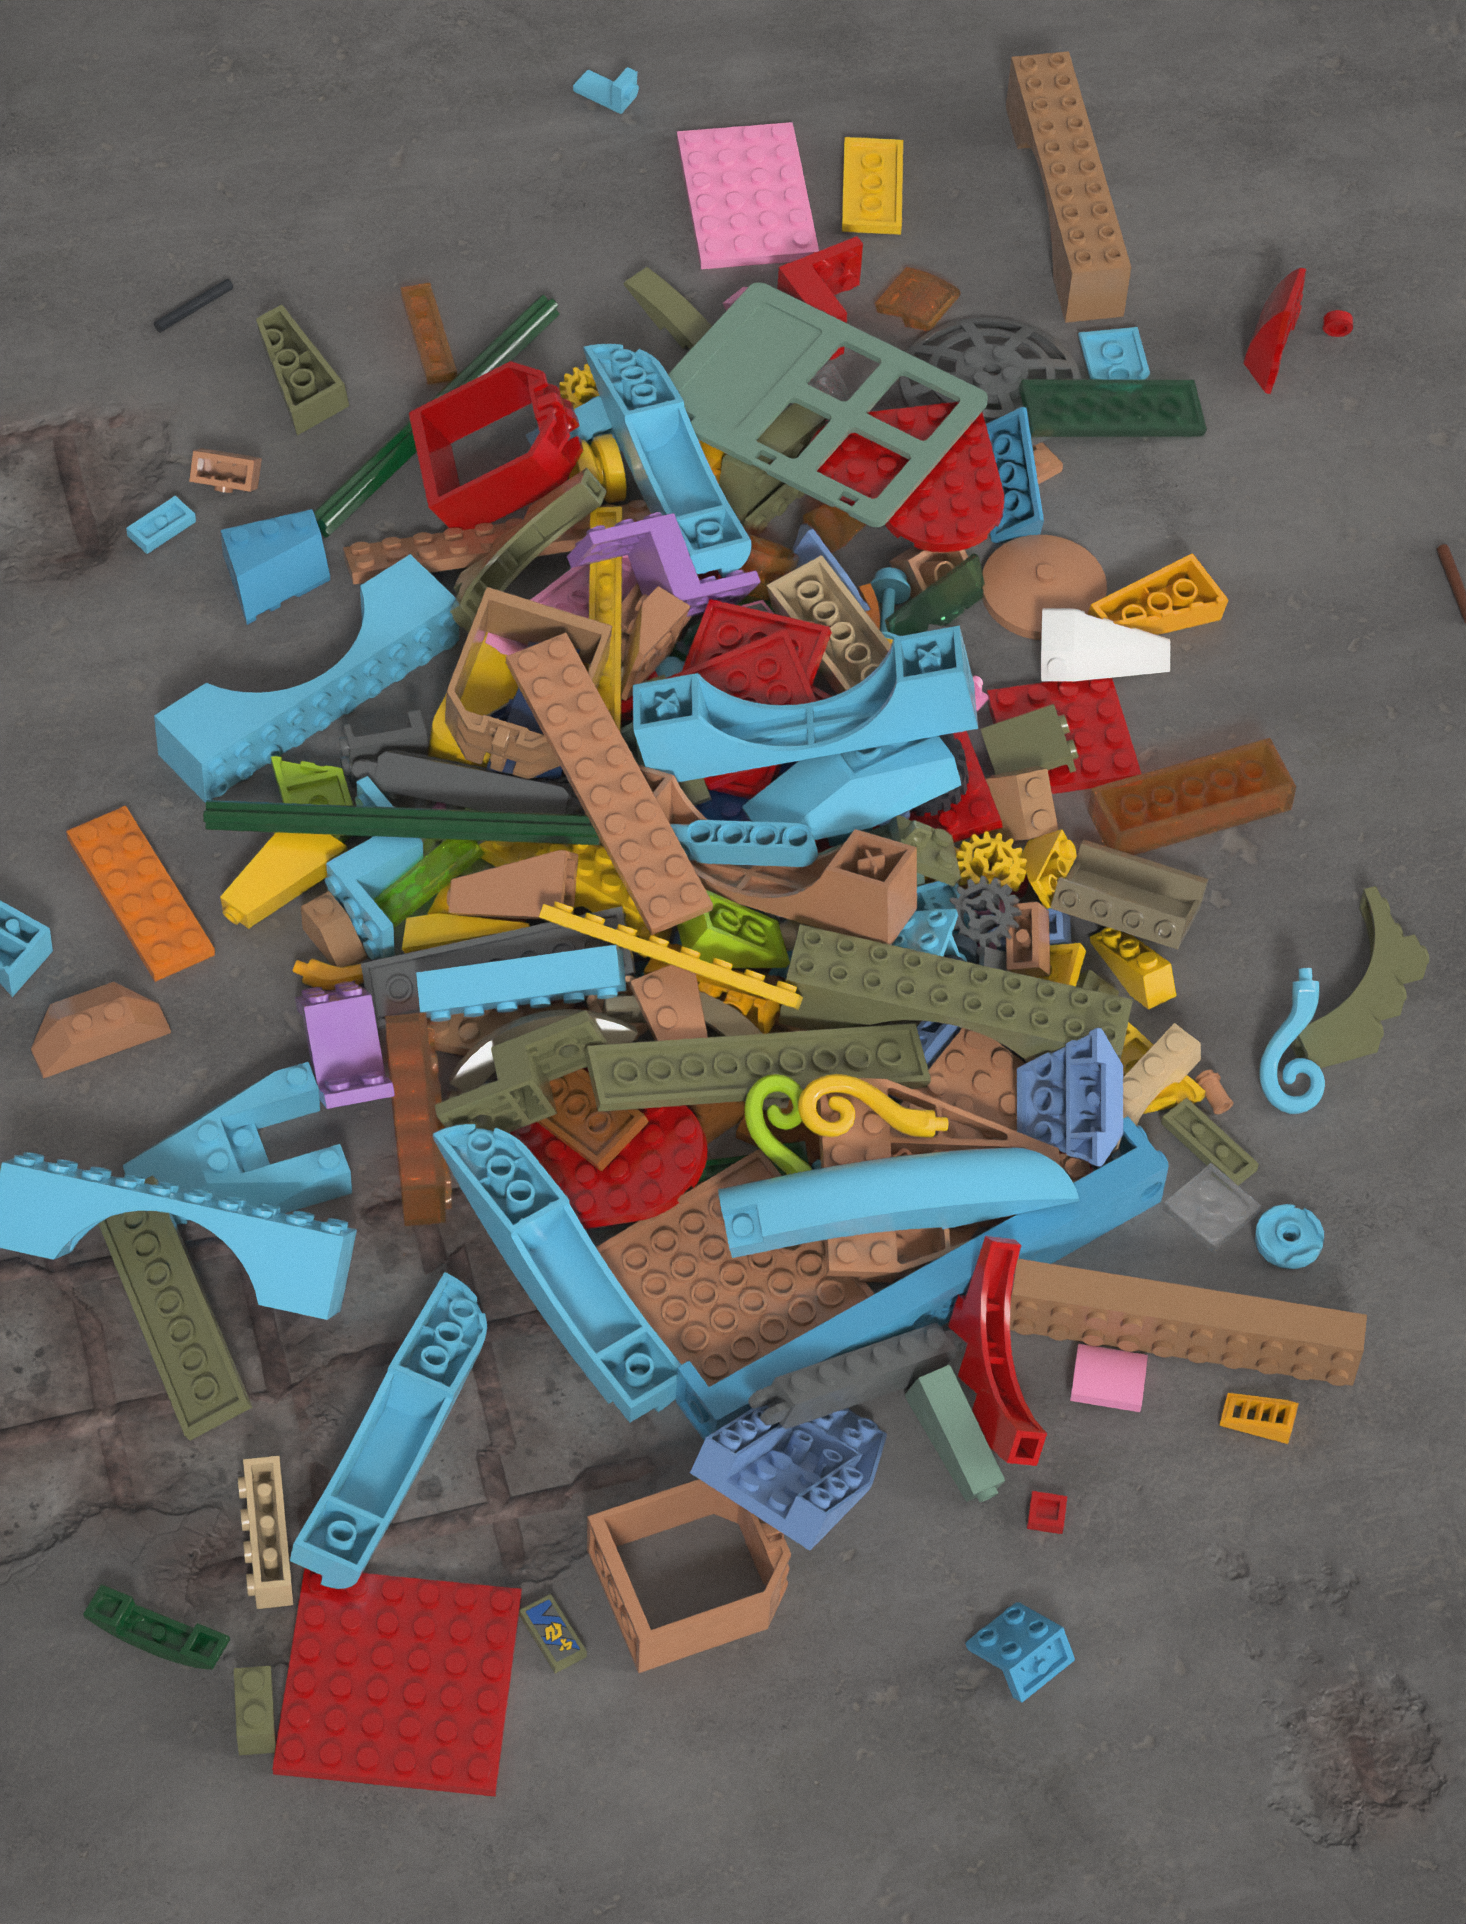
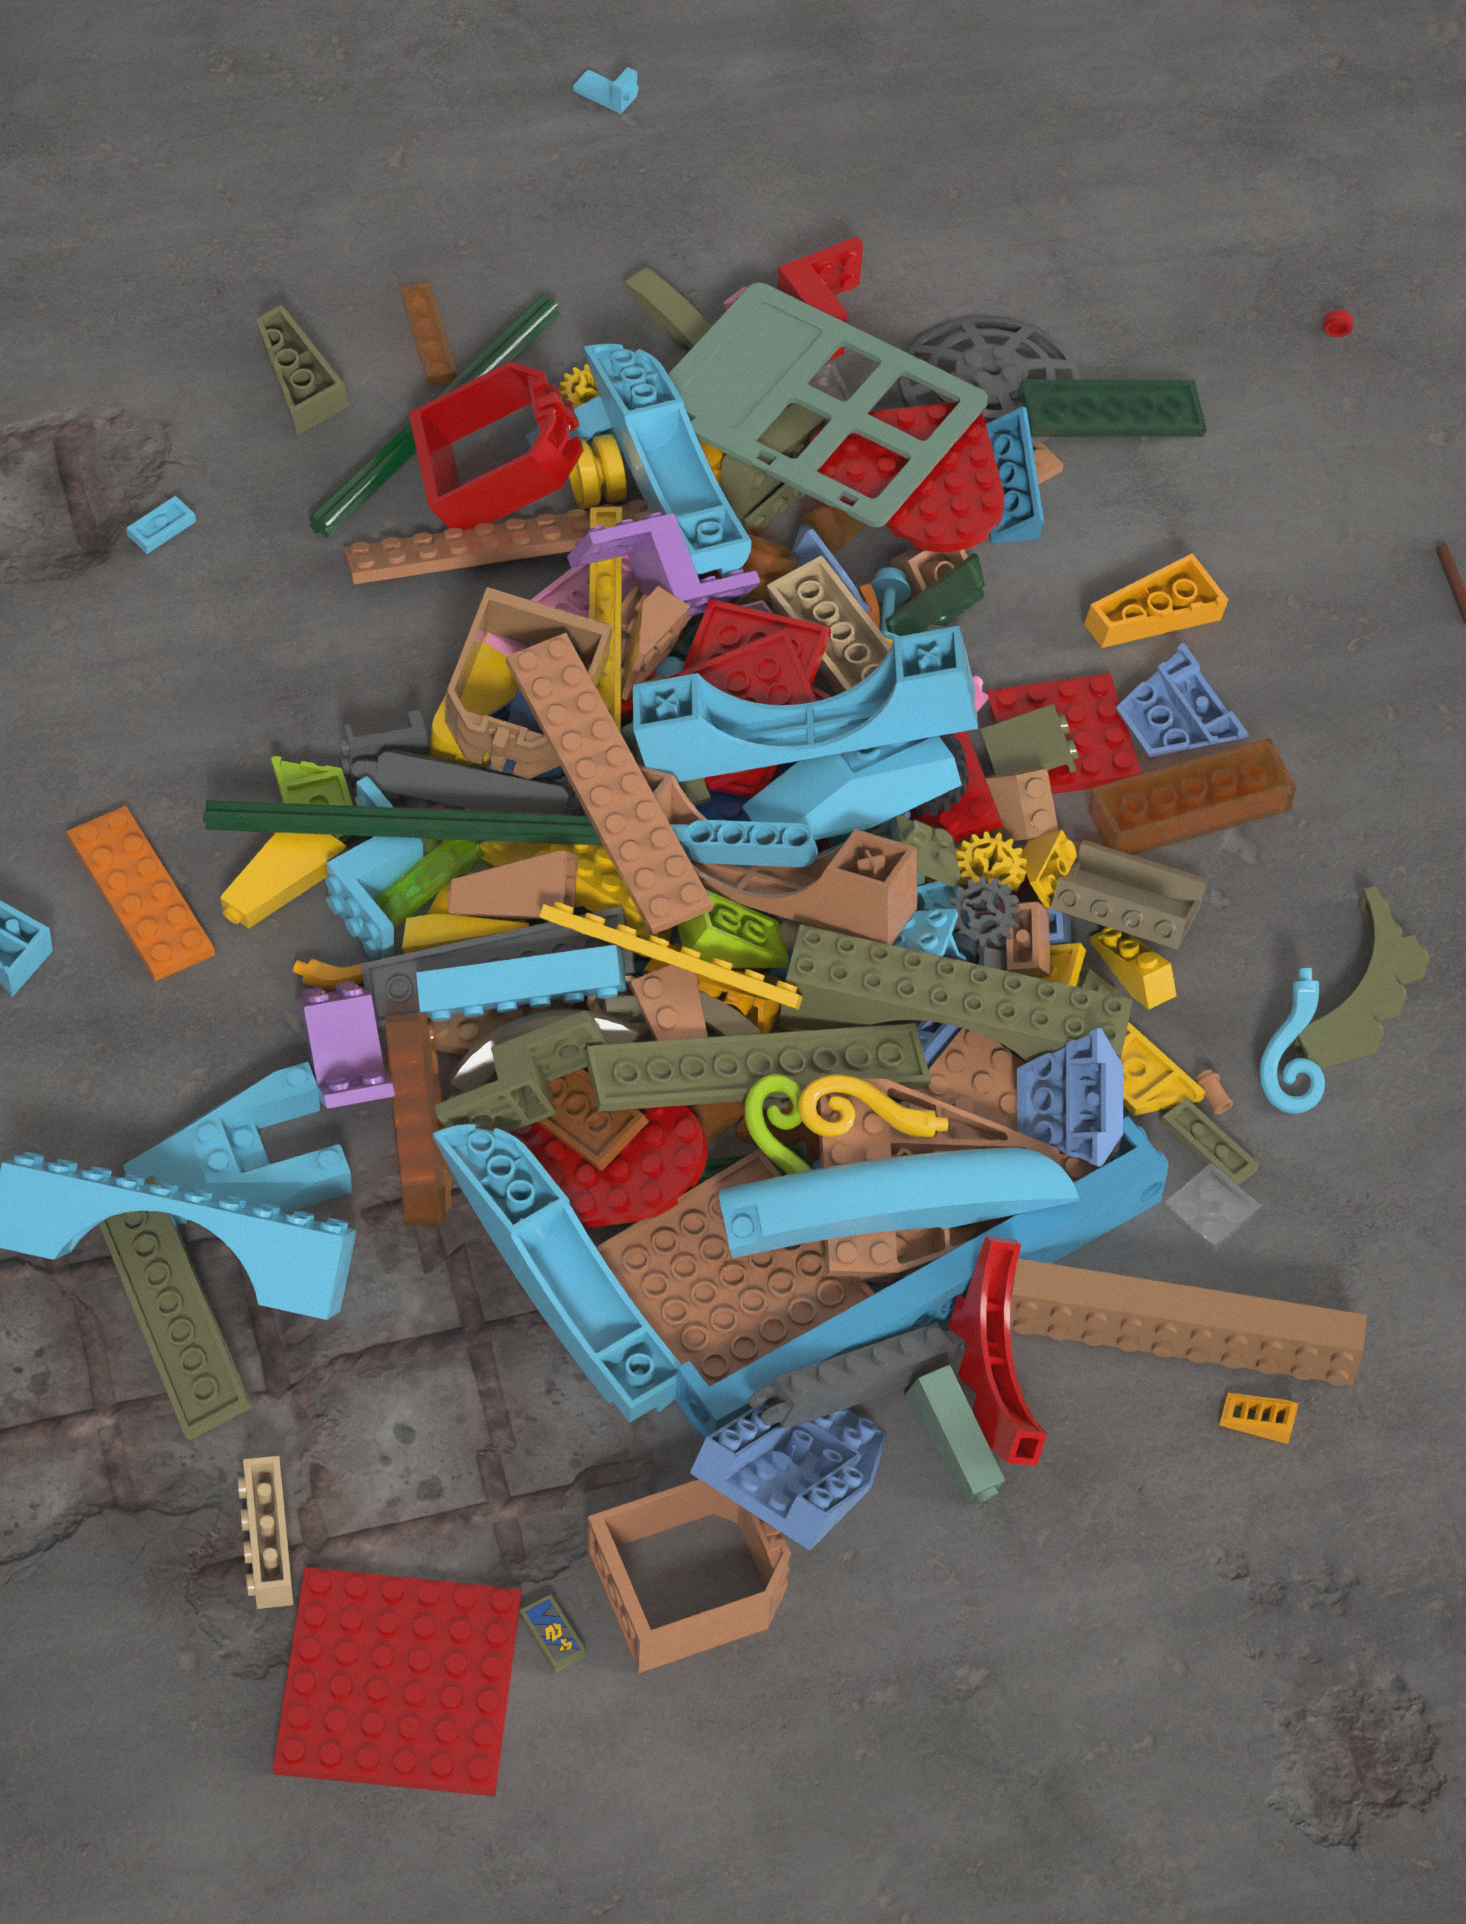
nougat wedge [31,982,171,1079] -> none
dark green slope [83,1584,230,1670] -> none
black bar [154,279,233,333] -> none
medium azure arch [154,554,459,803] -> none
nougat brick [189,448,262,493] -> none
dark azure wedge [221,509,330,625] -> none
olive brick [234,1666,276,1756] -> none
medium azure slope [290,1272,487,1589] -> none
medium nougat slope [301,891,367,967] -> none
olive arch [450,468,607,633] -> none
bright pink plate [677,122,819,269] -> none
yellow plate [842,137,903,235] -> none
clear orange slope [875,267,961,331] -> none
dark azure bracket [965,1602,1075,1703] -> none
nougat dish [981,535,1107,640] -> none
medium nougat arch [1006,51,1131,323] -> none
red tile [1027,1491,1068,1534] -> none
white wedge [1041,608,1170,681] -> none
bright pink slope [1070,1344,1148,1412] -> none
medium azure tile [1078,327,1150,401] -> none
tan arch [1111,1023,1201,1154] -> none
red wedge [1244,267,1306,394] -> none
medium azure plate [1255,1204,1324,1269] -> none
none -> medium blue wedge [1116,642,1249,757]

